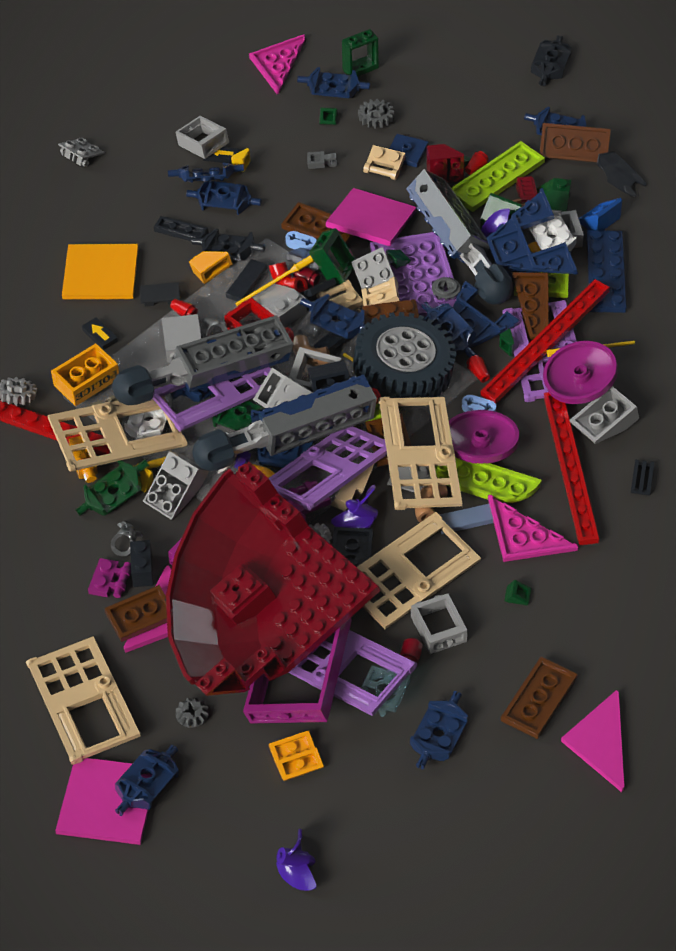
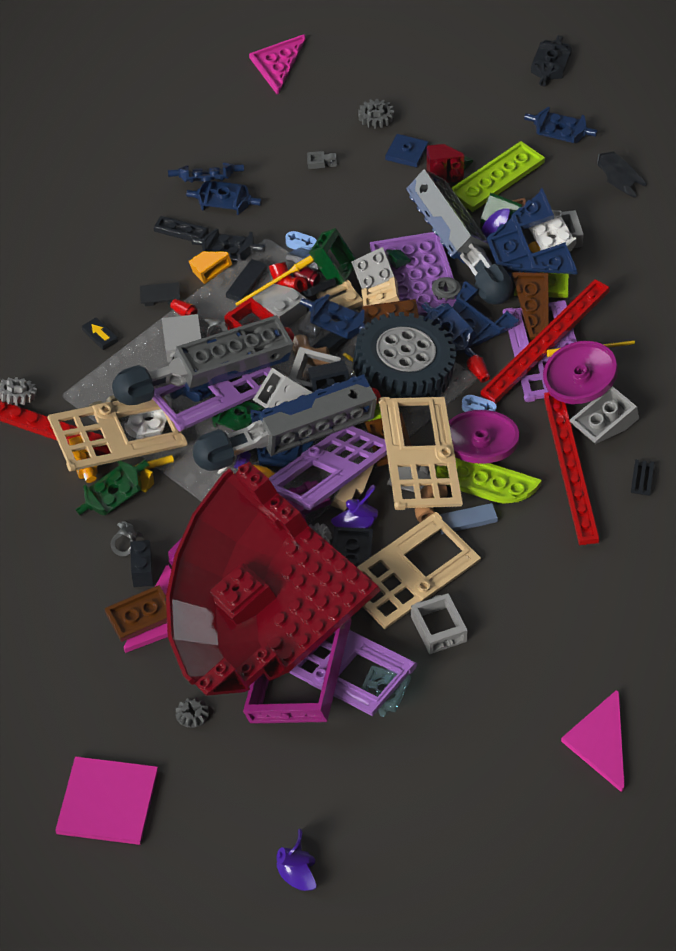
tan door [26,636,141,765] -> none
light orange brick [51,343,119,406] -> none
light grey hinge [58,138,105,167] -> none
light orange tile [62,244,138,299] -> none
magenta plate [88,558,131,598] -> none
dark blue plate [115,745,179,816] -> none
light grey slope [143,451,209,520] -> none
light grey window [175,116,229,159] -> none
black tile [203,147,239,164] -> none
yellow slope [231,148,251,172] -> none
light orange slope [269,730,324,781] -> none
reddish brown plate [281,202,354,245] -> none
dark blue plate [297,67,370,98] -> none
dark green slope [319,108,338,125] -> none
dark pink tile [326,188,417,246] -> none
dark green window [342,29,379,77] -> none
tan plate [363,145,405,180] -> none
dark red brick [400,638,423,665] -> none
dark blue plate [410,691,468,769] -> none
red cone [465,151,489,175] -> none
dark pink tile [488,495,578,562] -> none
dark green slope [499,329,514,357] -> none
reddish brown plate [501,657,577,739] -> none
dark green slope [504,580,531,605] -> none
dark red slope [516,176,537,203] -> none
dark green slope [536,178,571,212] -> none
reddish brown plate [540,123,611,163] -> none
blue slope [579,198,622,231] -> none
dark blue plate [587,230,626,313] -> none

